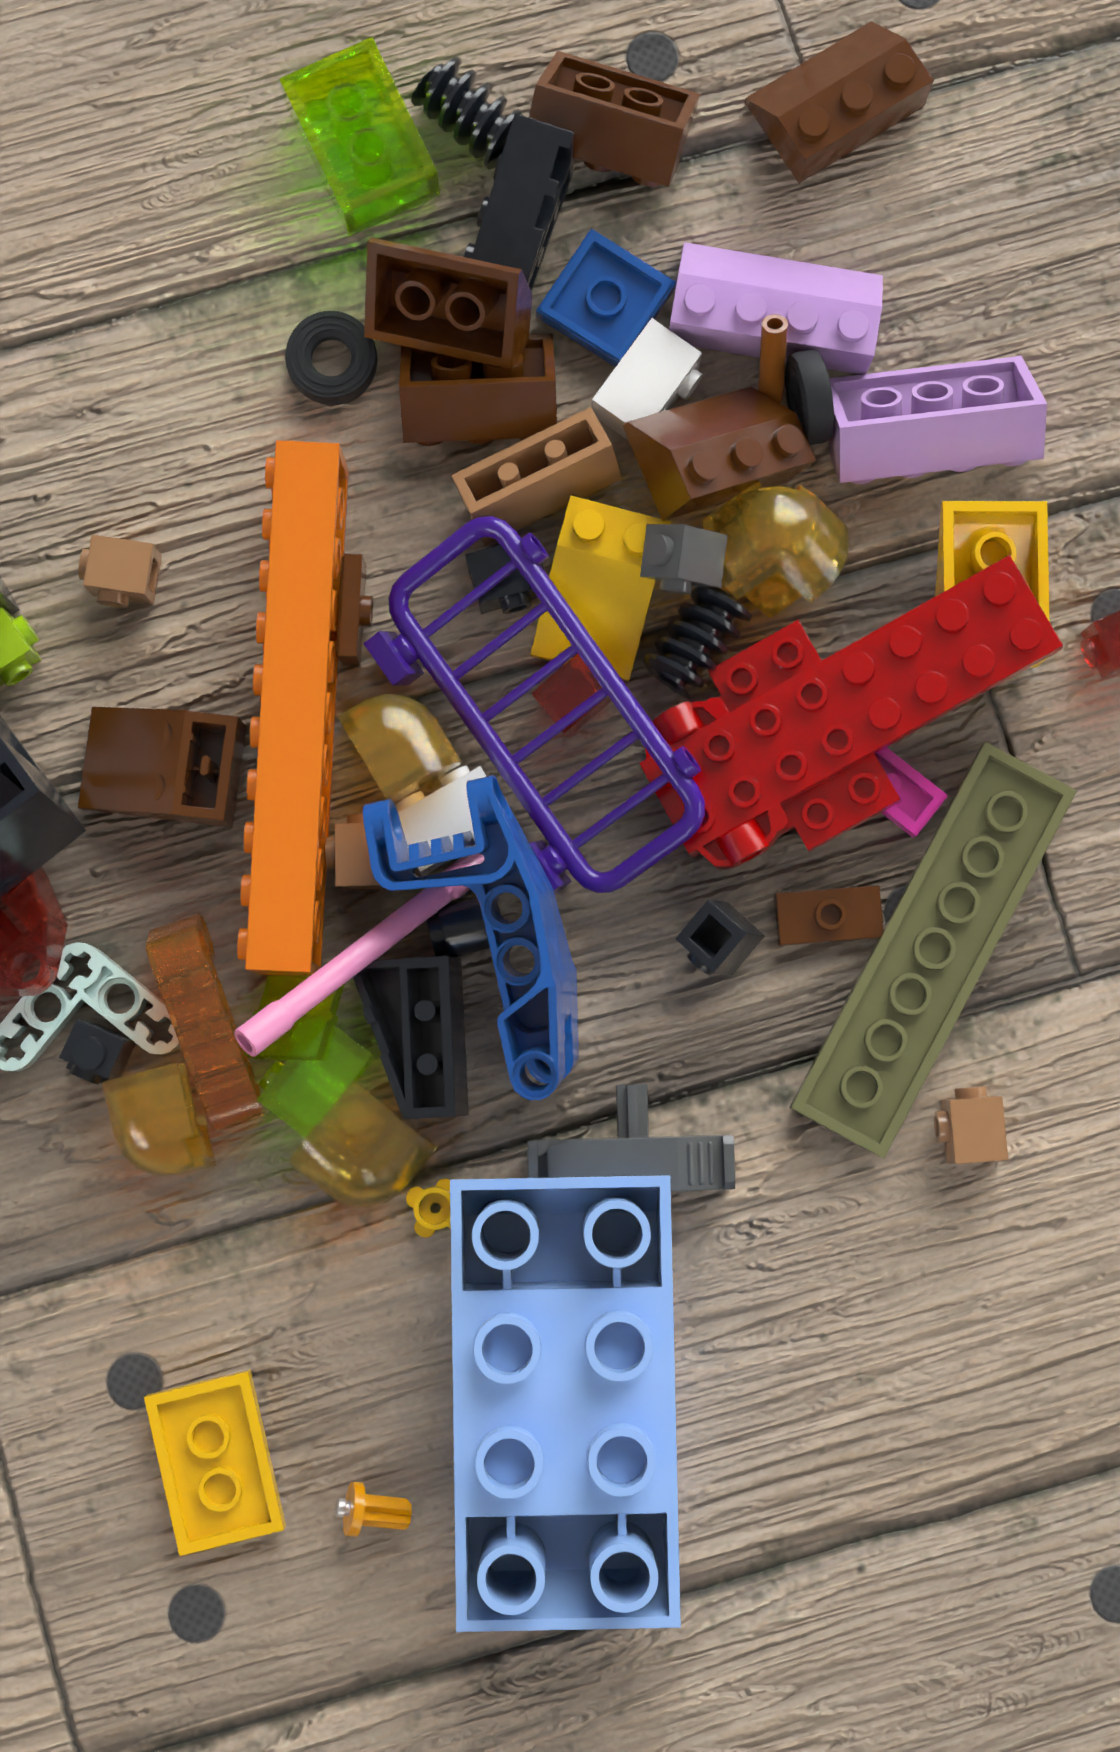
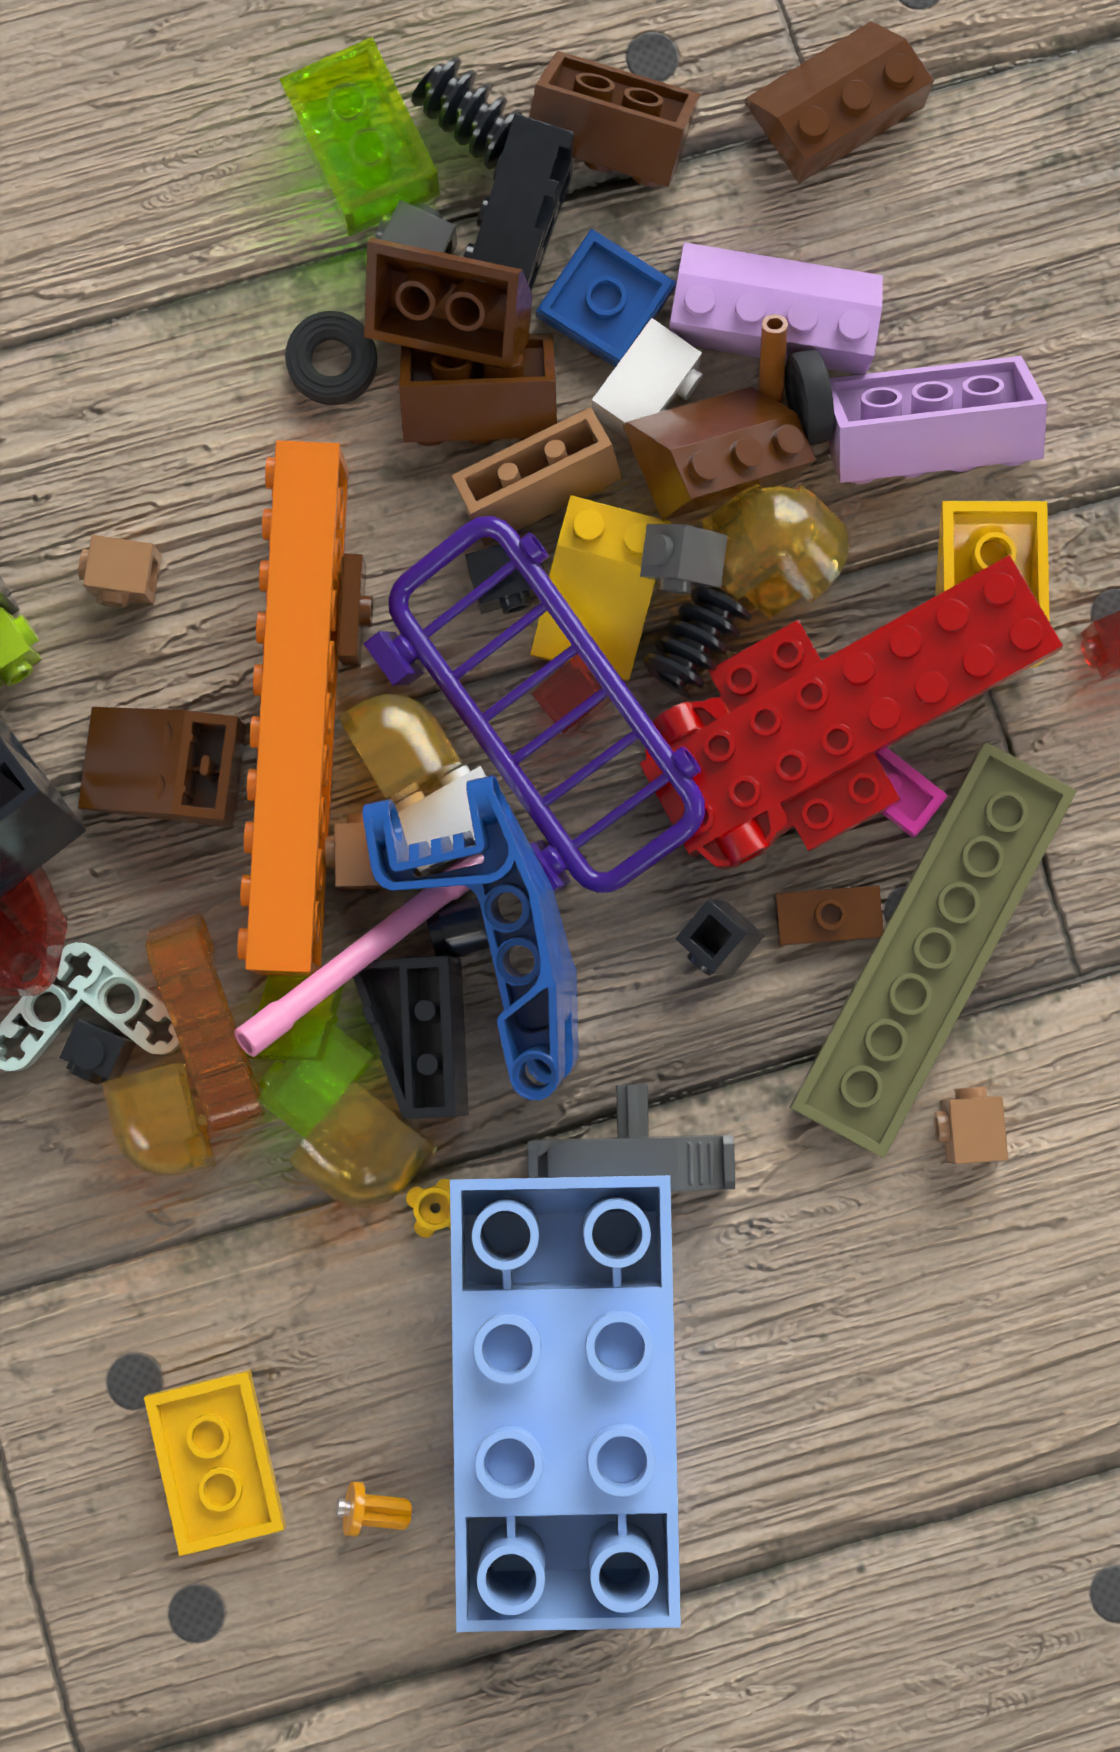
none -> dark grey brick [375,200,458,255]

